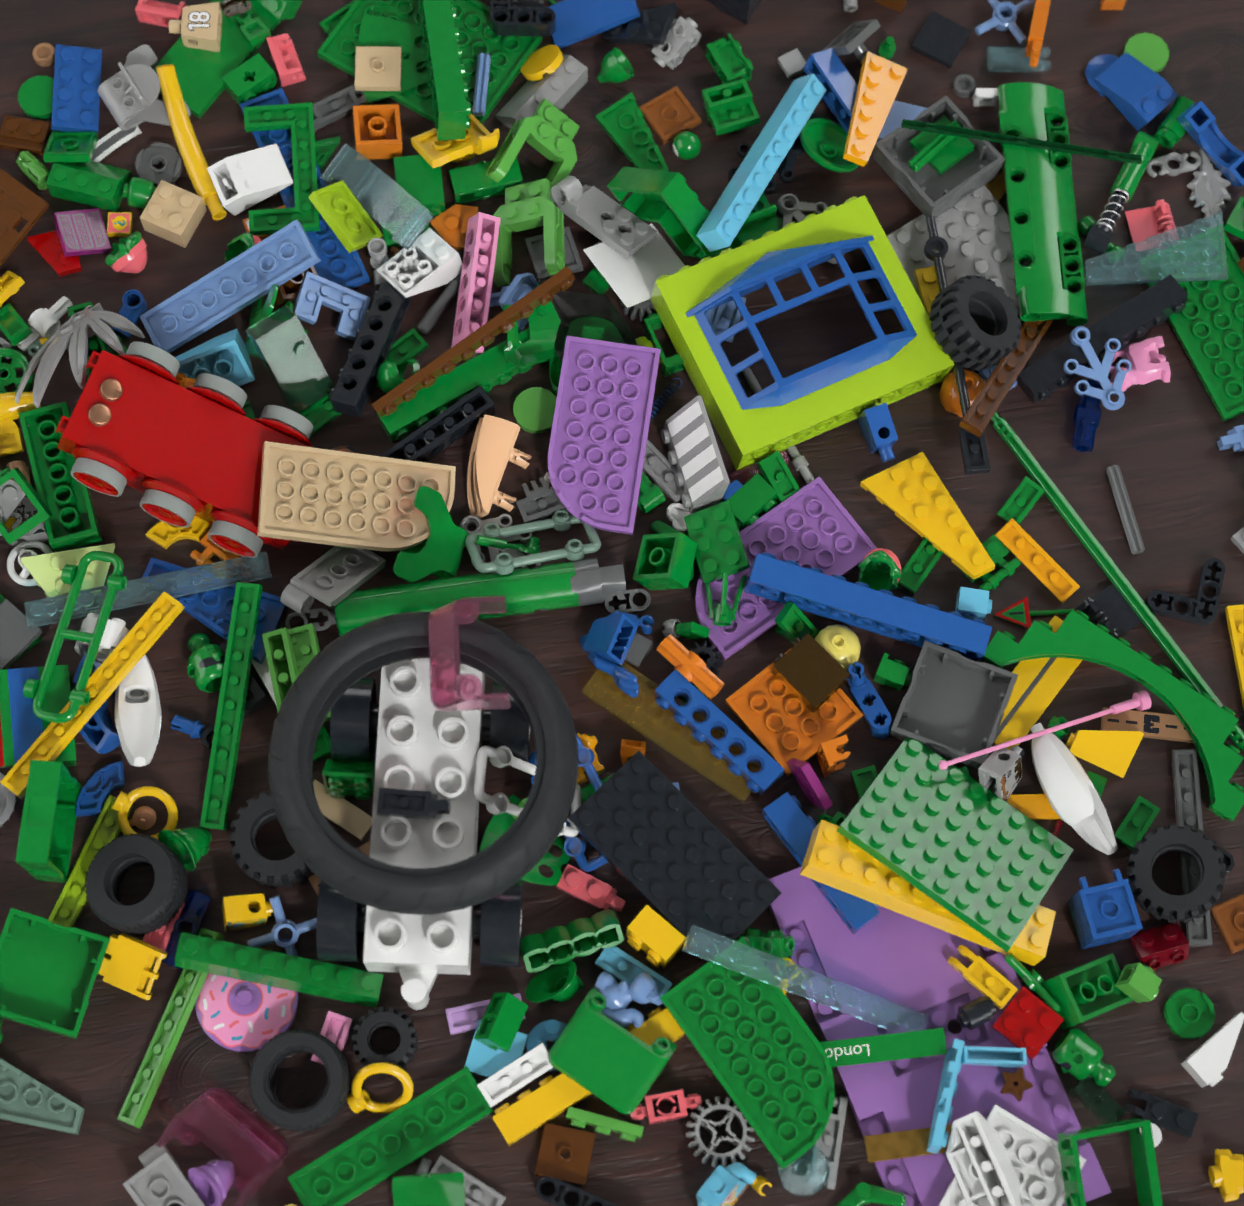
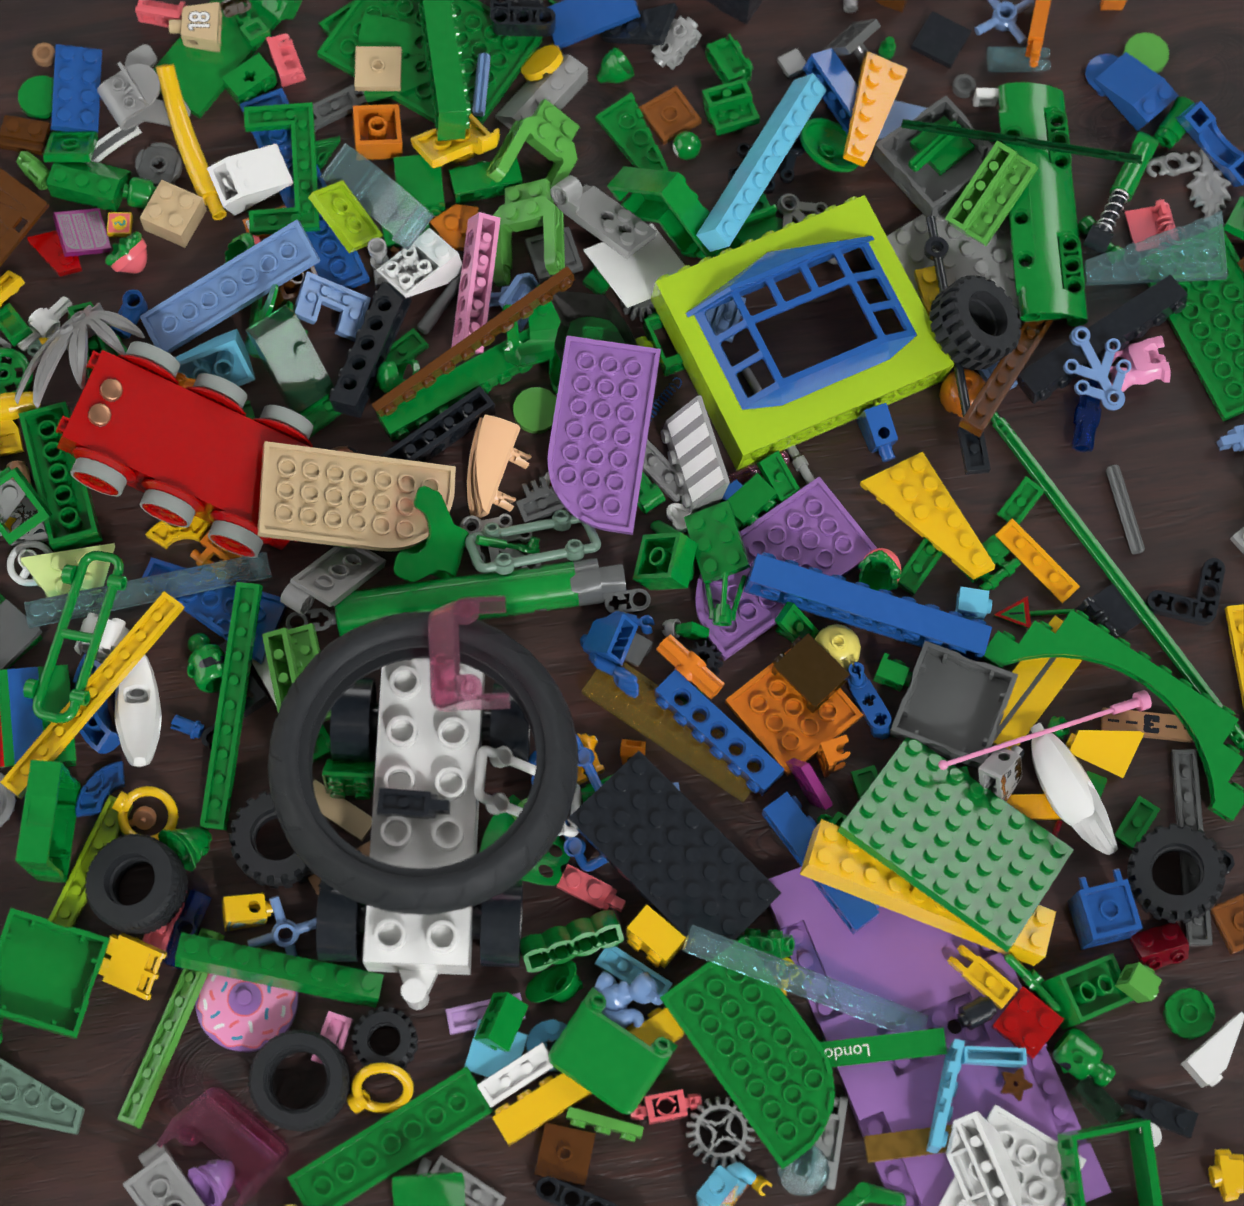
none -> bright green brick [945,141,1038,246]

